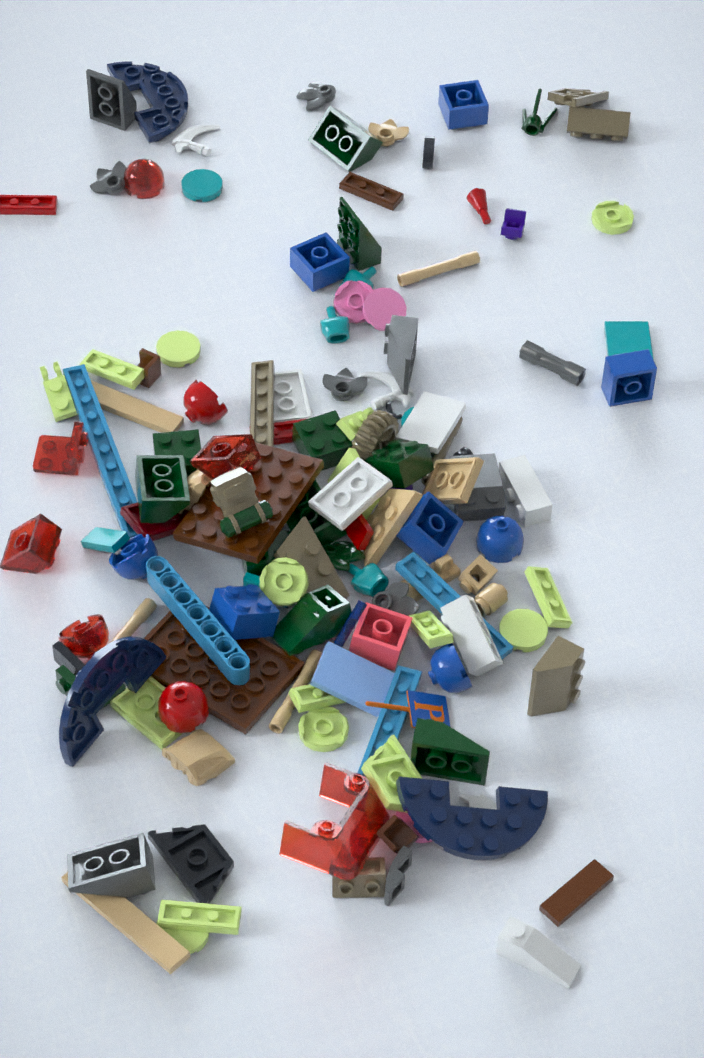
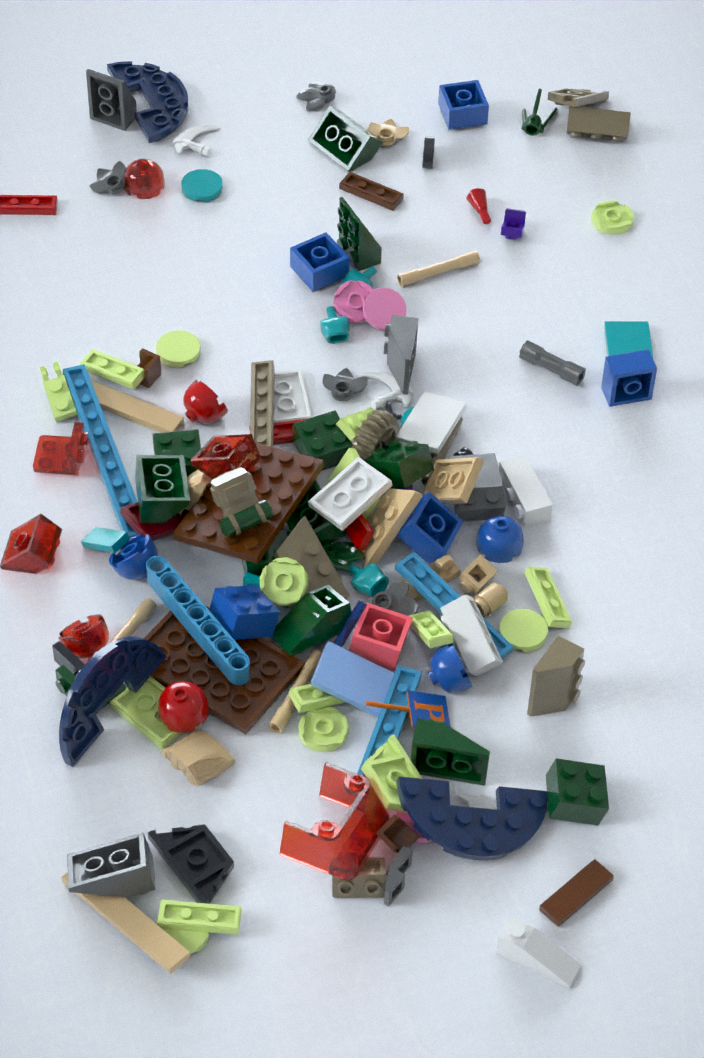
none -> dark green brick [546,758,609,826]

